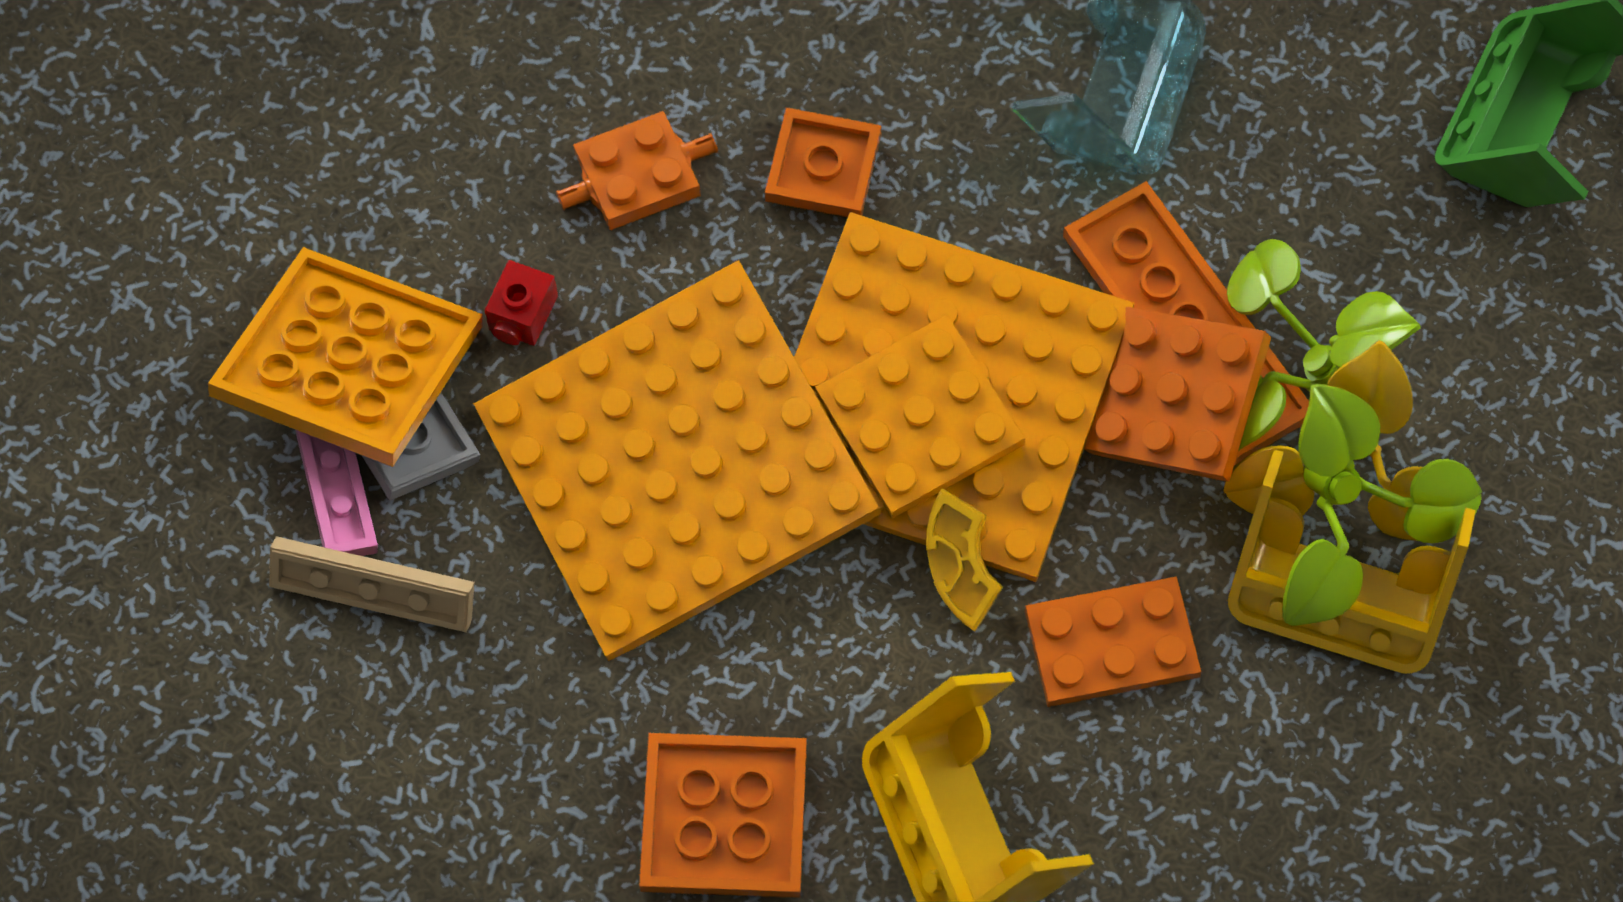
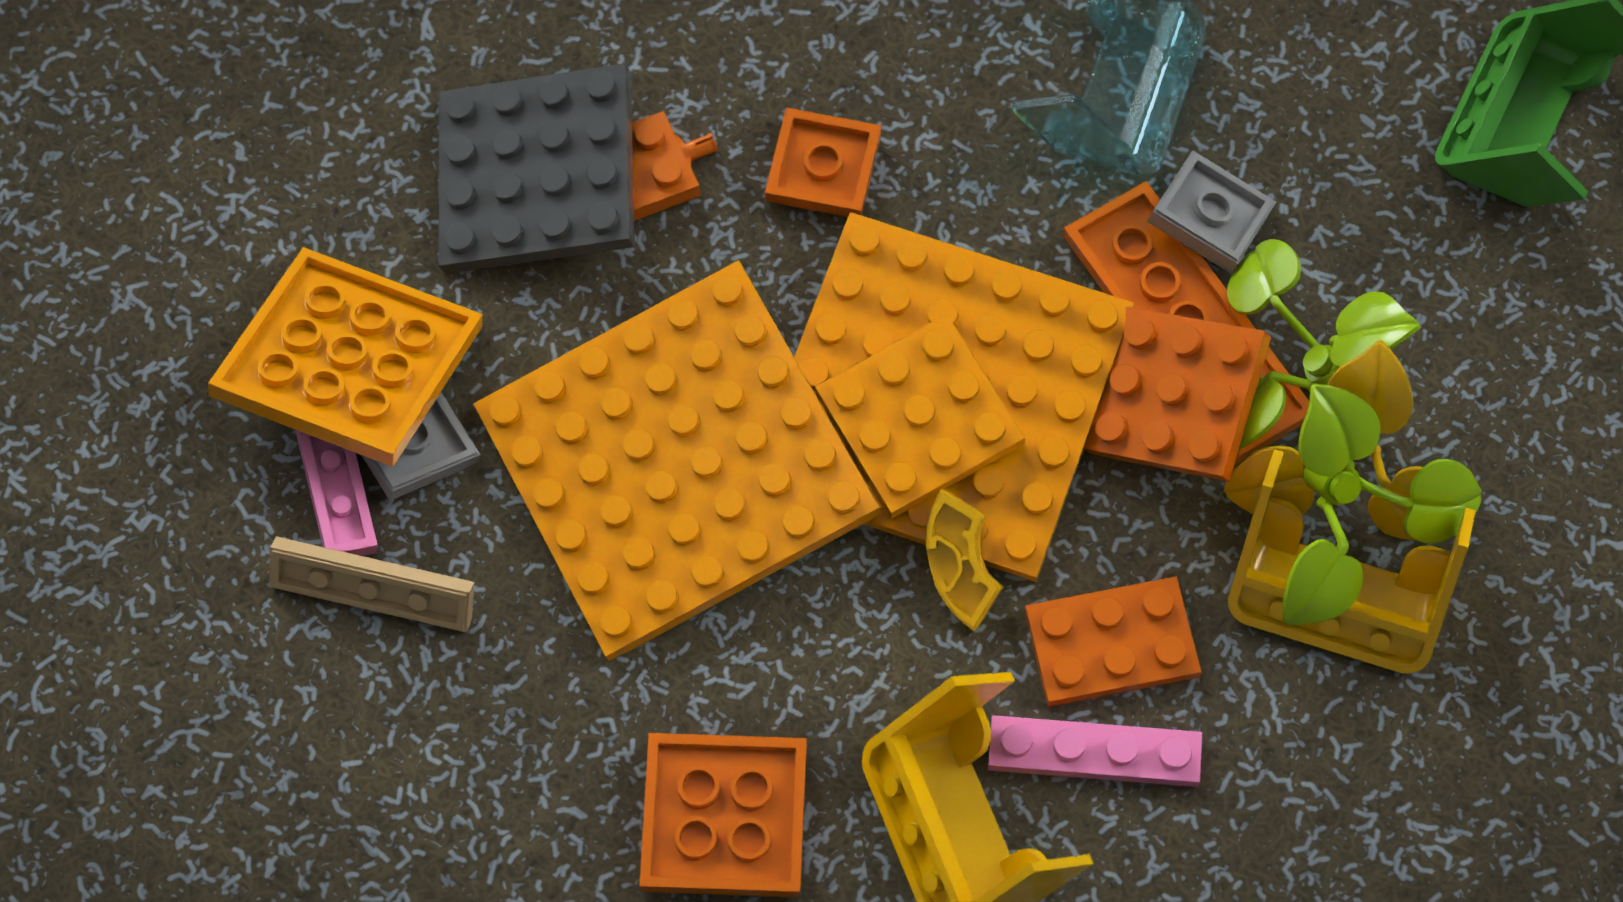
red brick [484,260,558,346] -> none
none -> dark grey plate [438,63,635,272]
none -> bright pink plate [988,715,1202,787]
none -> light grey plate [1147,150,1276,274]

